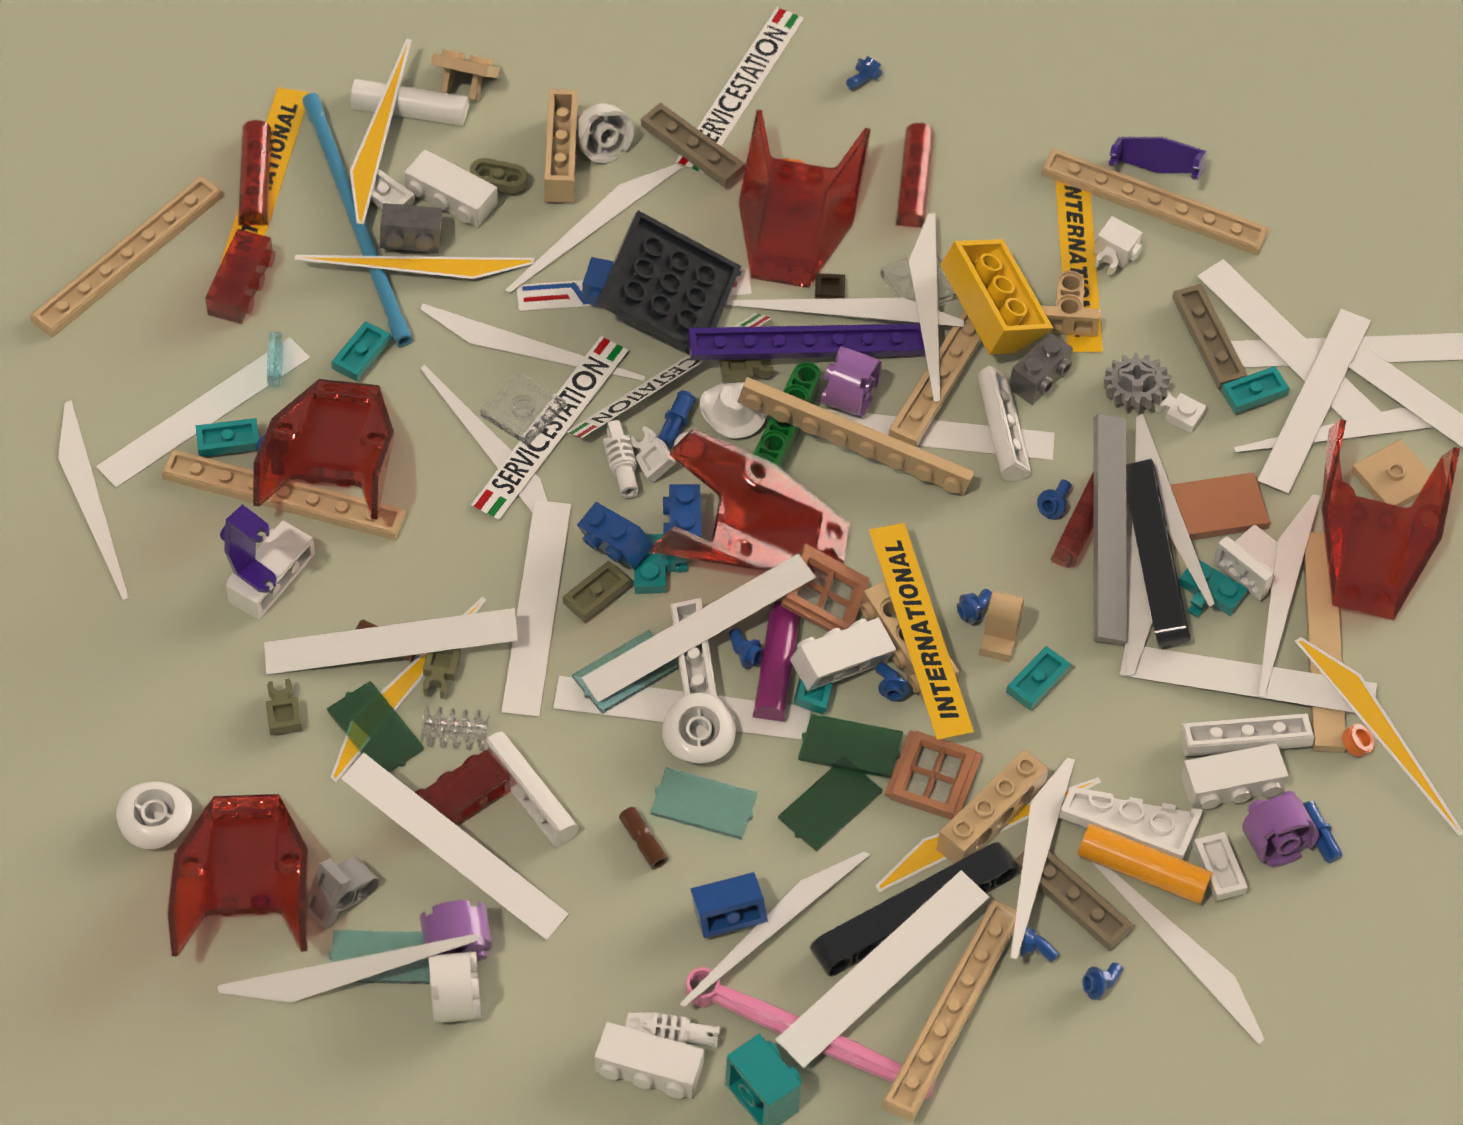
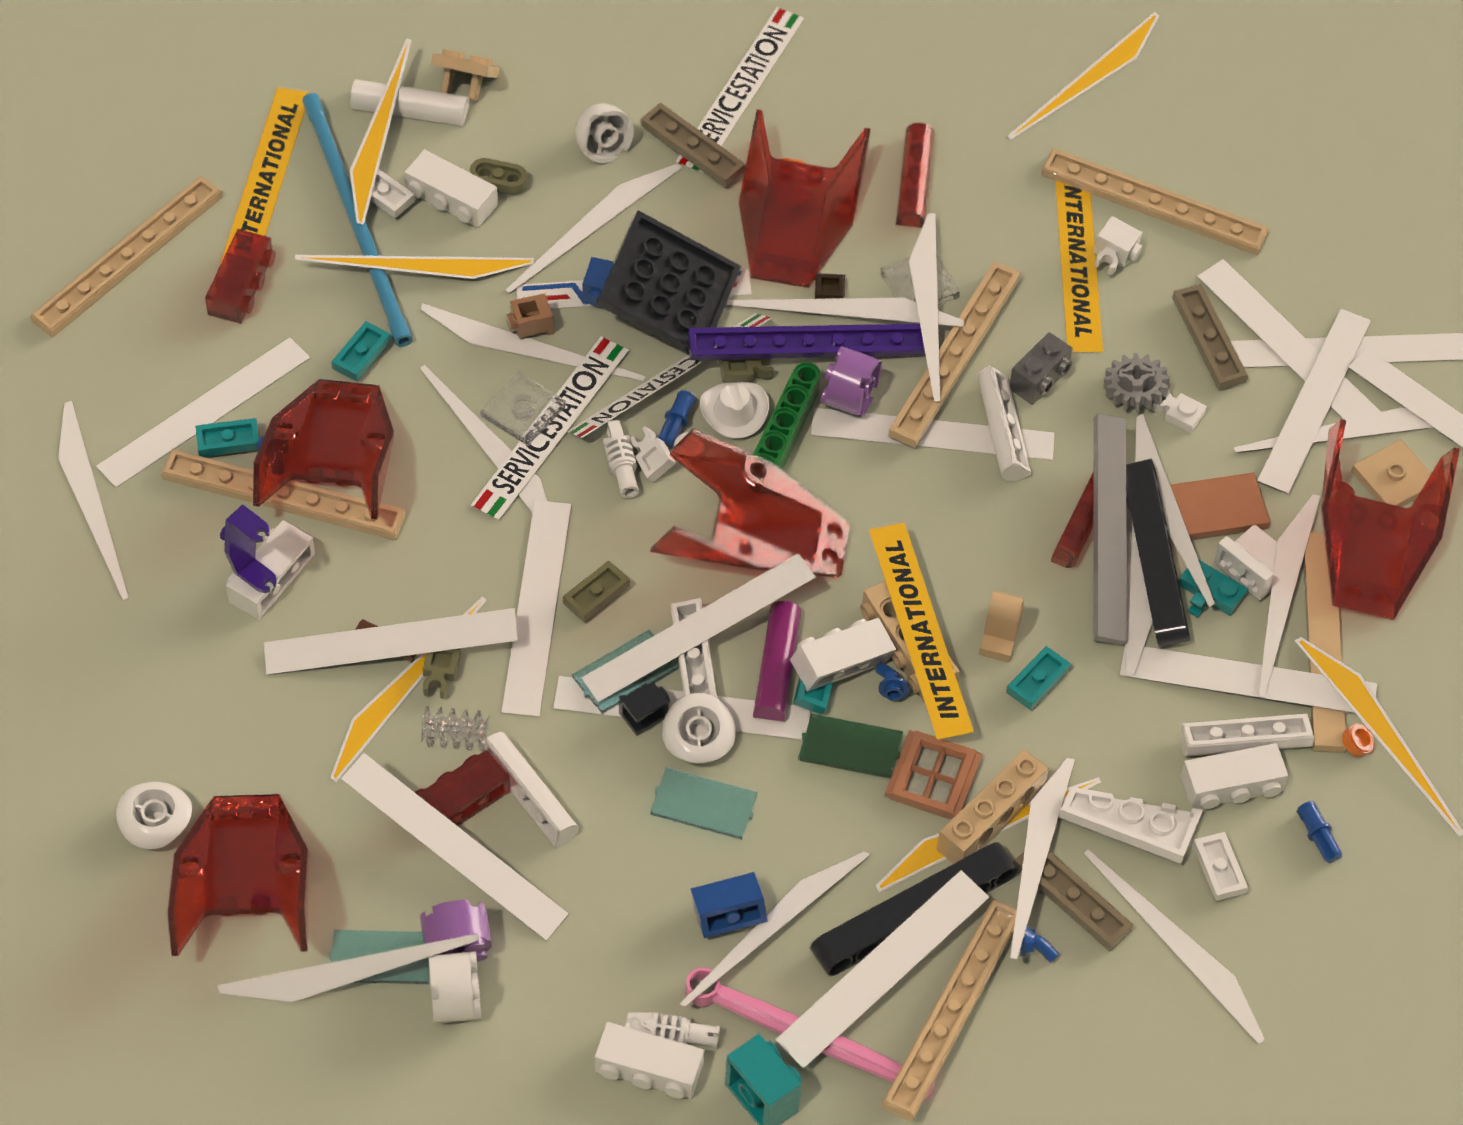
clear red brick [238,120,272,225] -> none
olive plate [265,679,302,735] -> none
clear light blue tile [267,332,283,387] -> none
light grey tile [303,857,380,930] -> none
clear green piece [327,681,424,772] -> none
flat silver brick [379,203,442,253] -> none
tan brick [544,89,578,203] -> none
blue brick [577,502,653,569] -> none
reddish brown piece [619,807,668,869] -> none
teal plate [634,534,688,594] -> none
blue brick [663,484,702,557] -> none
blue plate [729,628,763,669] -> none
tan plate [737,377,974,496] -> none
clear green piece [778,757,883,852] -> none
nougat piece [781,543,869,632] -> none
blue plate [846,56,883,89] -> none
yellow slope [940,239,1053,355] -> none
blue plate [957,589,992,625] -> none
blue plate [1037,479,1072,519] -> none
tan tile [1041,270,1099,337] -> none
light orange brick [1077,824,1213,904] -> none
blue plate [1082,962,1123,1000] -> none
dark purple piece [1109,137,1206,180] -> none
teal plate [1221,366,1290,414] -> none
medium lavender brick [1242,791,1319,867] -> none
none -> medium nougat brick [506,293,553,338]
none -> black window [619,682,670,736]
none -> yellow sticker [1007,12,1159,140]

